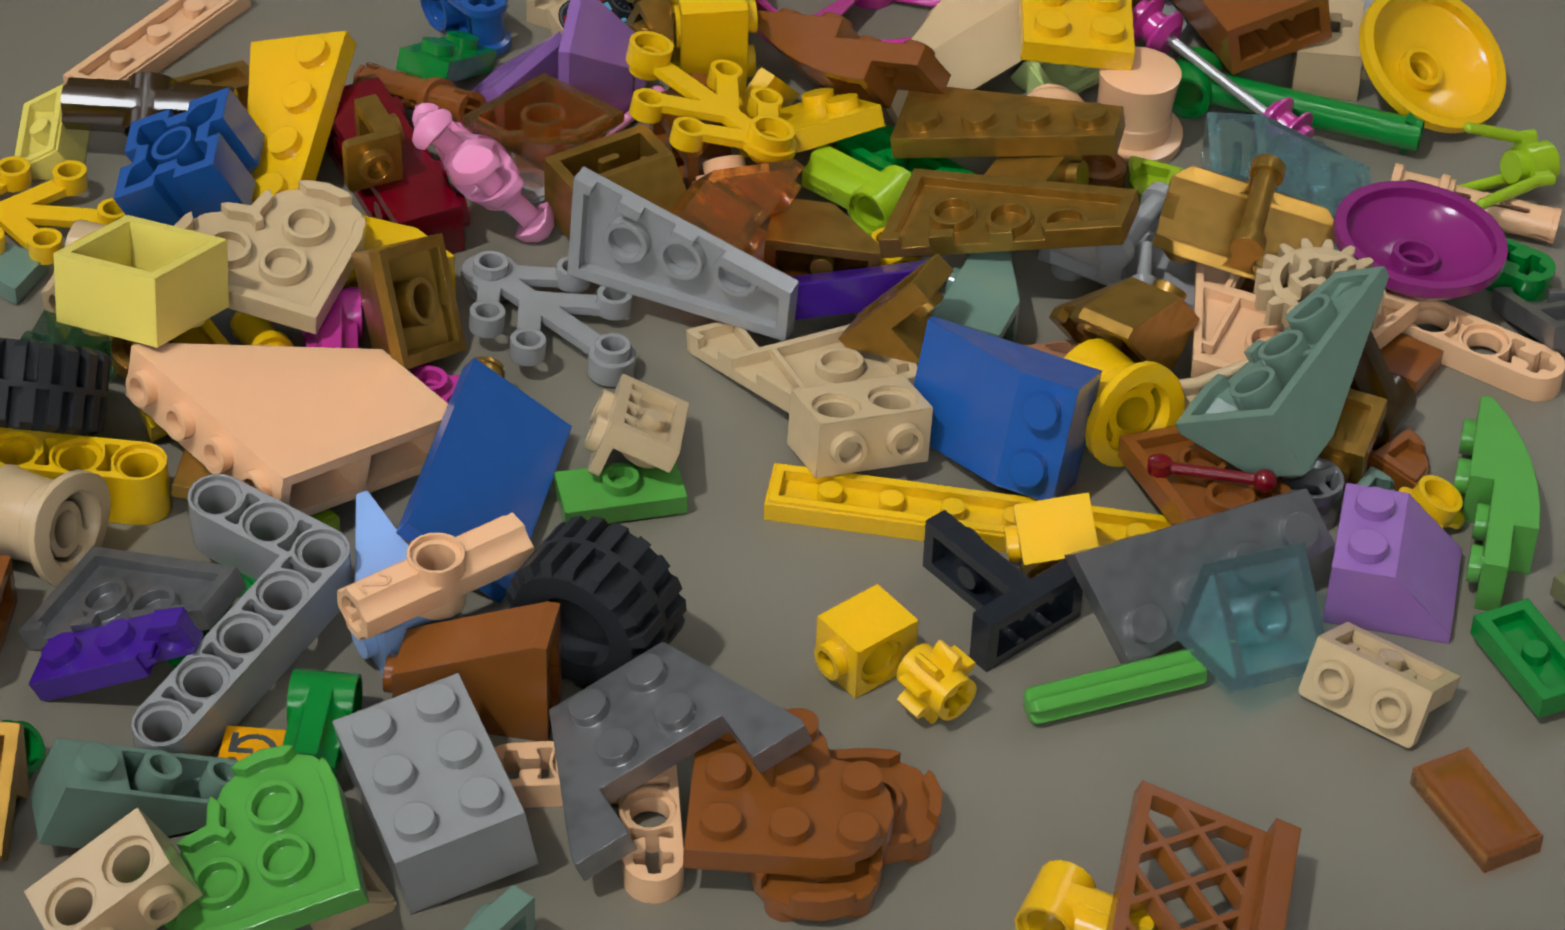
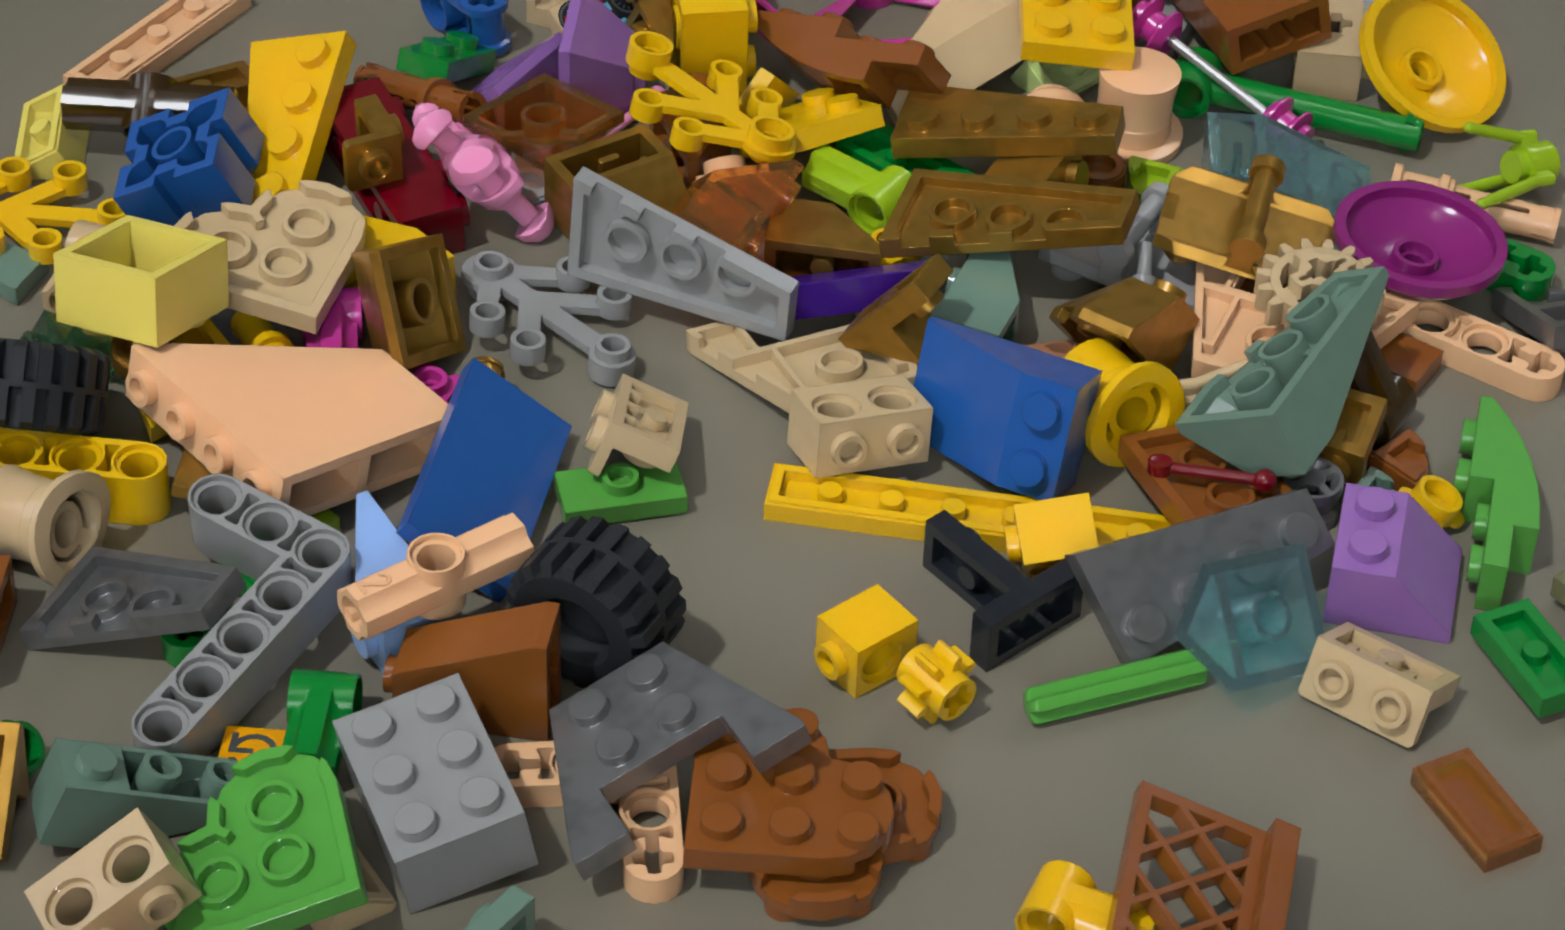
dark purple hinge [28,607,204,702] -> none

